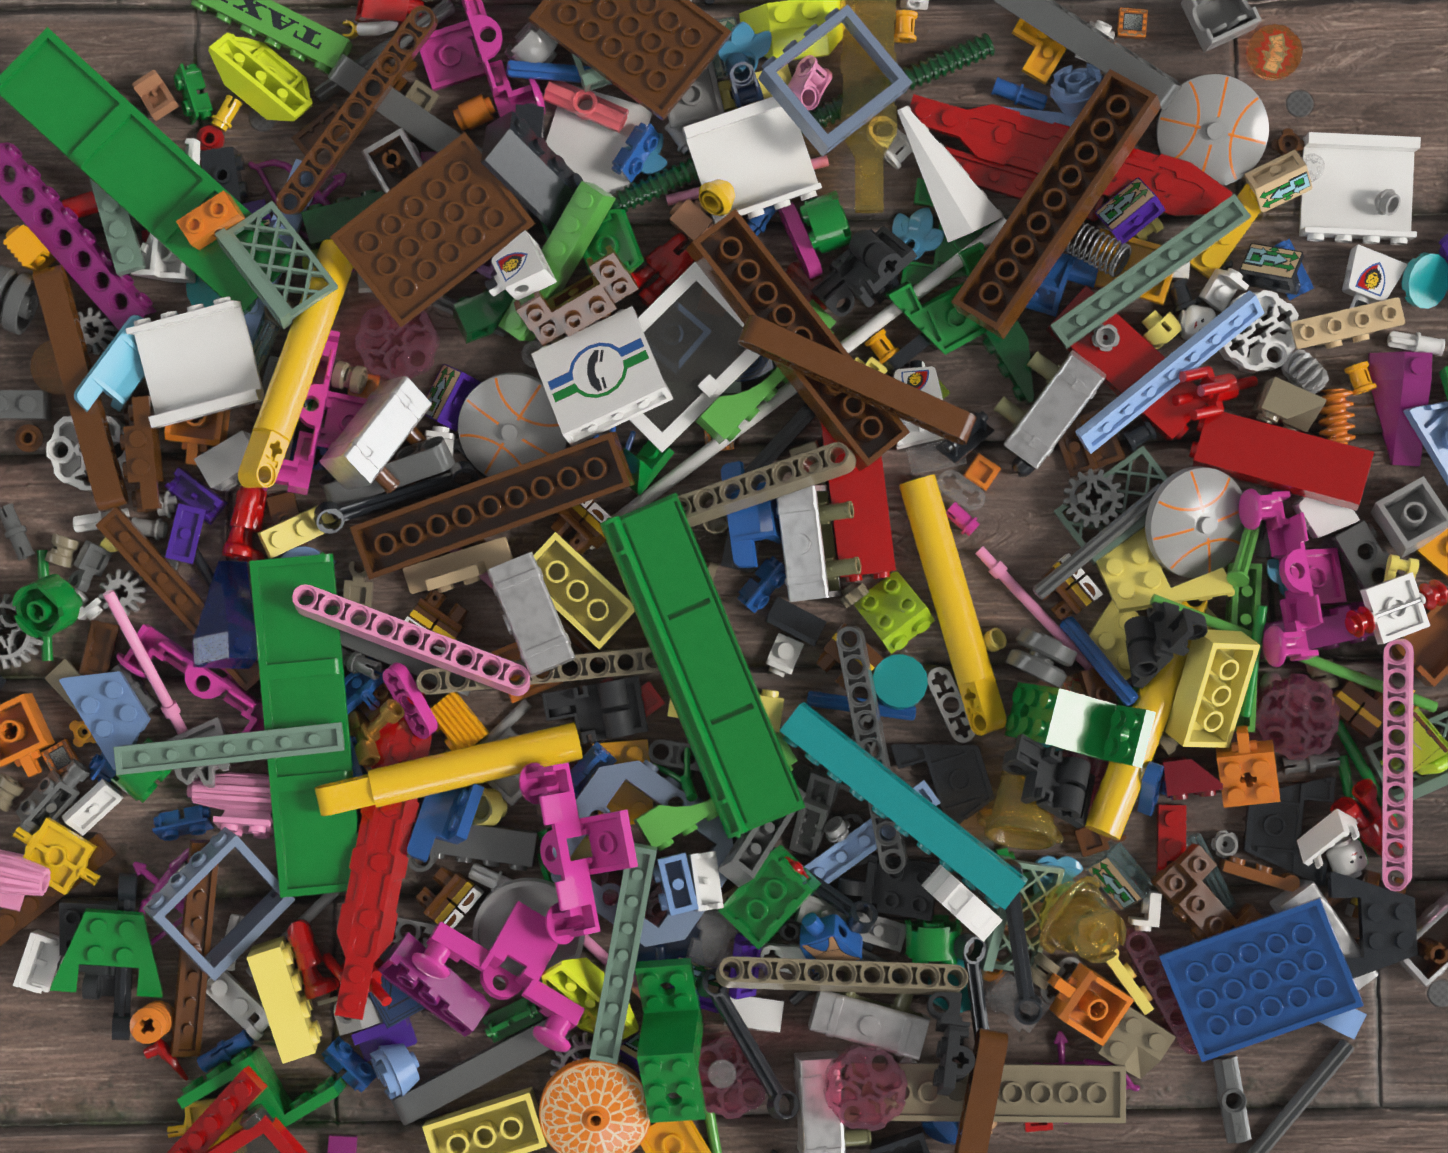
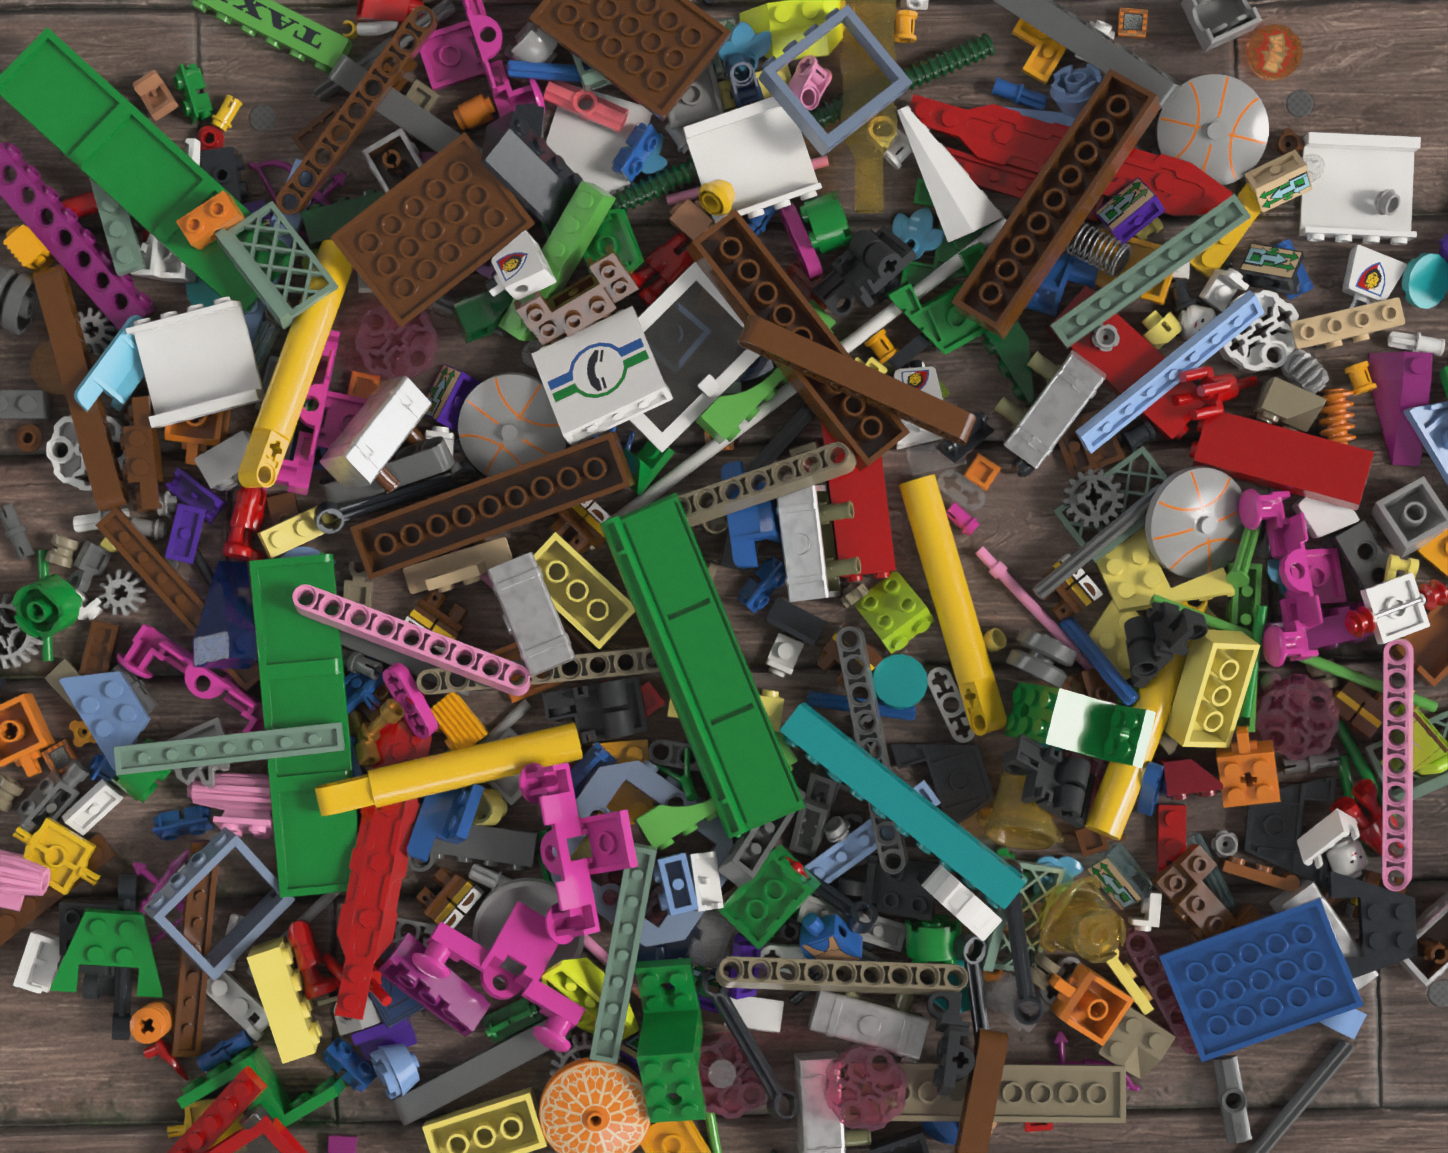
bright pink bar [103,590,188,735] -> none
neon yellow wedge [208,33,313,121] -> none
dark tan wheel [331,360,368,394] -> none

